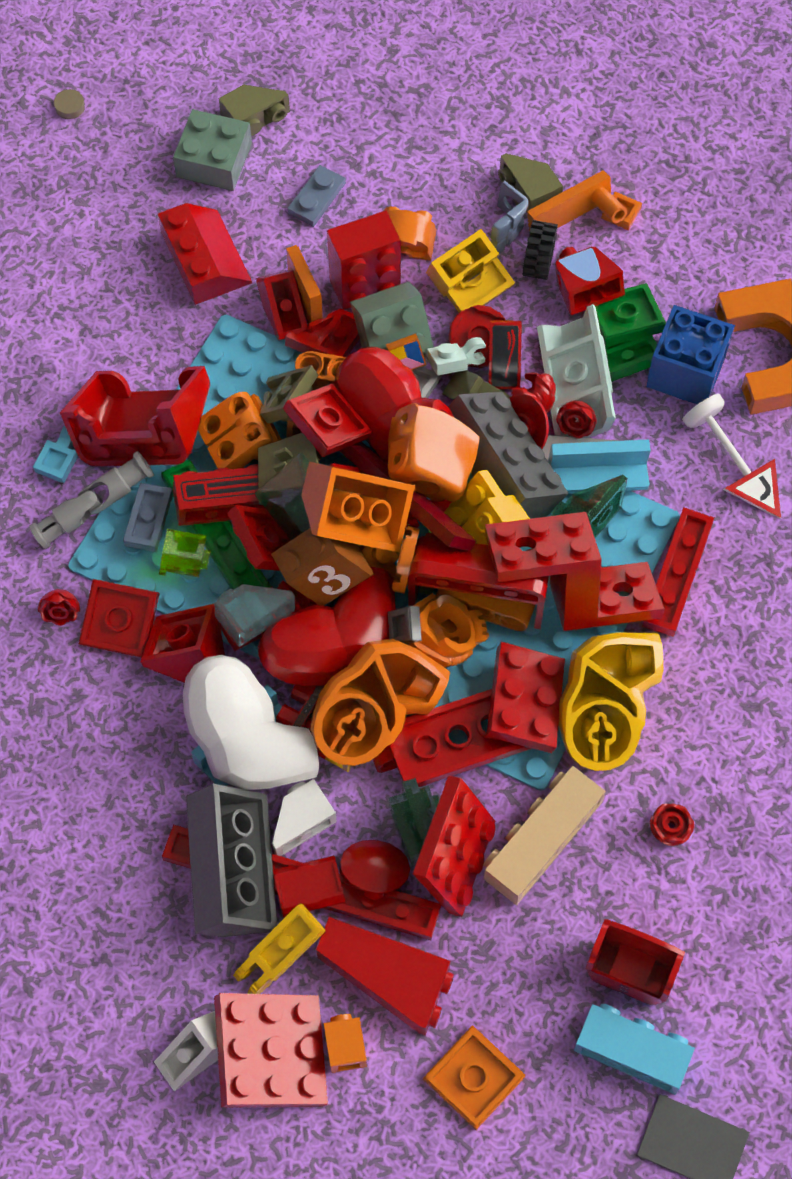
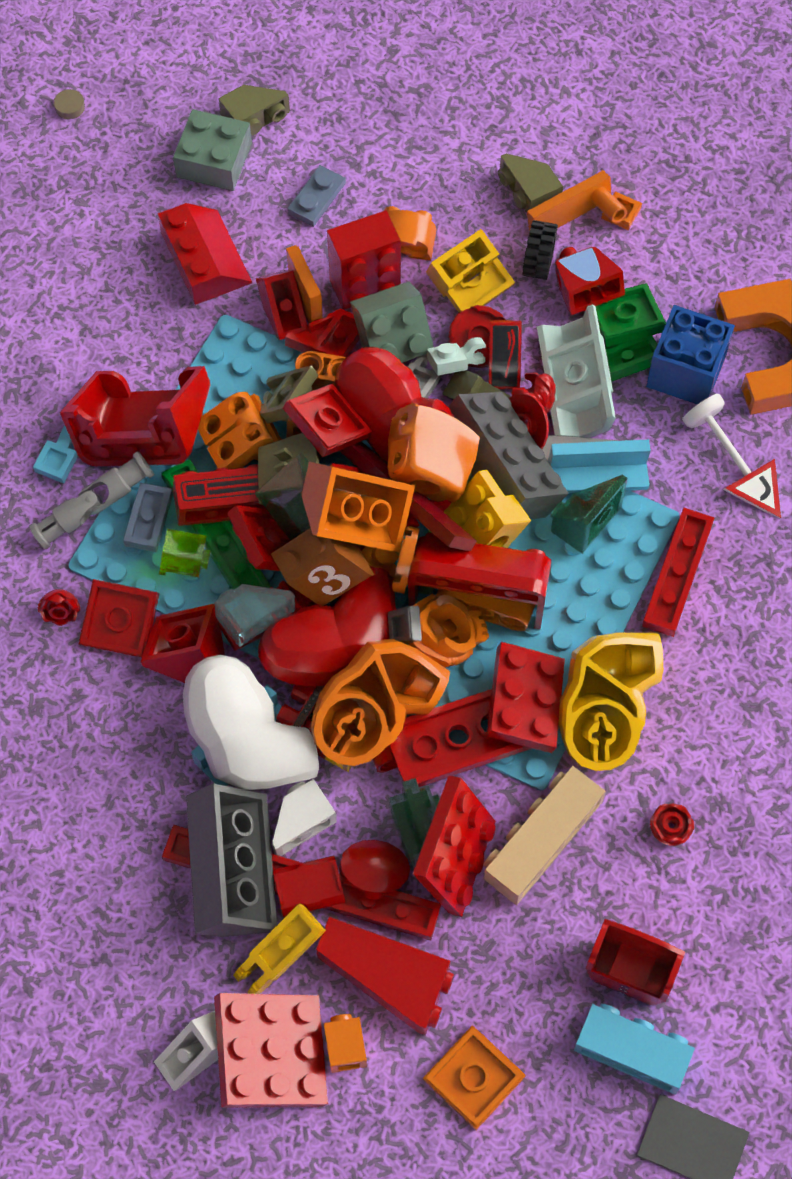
tile [386,333,426,370] -> none
red bracket [485,512,664,631] -> none
sand blue piece [490,181,528,254] -> none
red plate [556,400,597,439] -> none

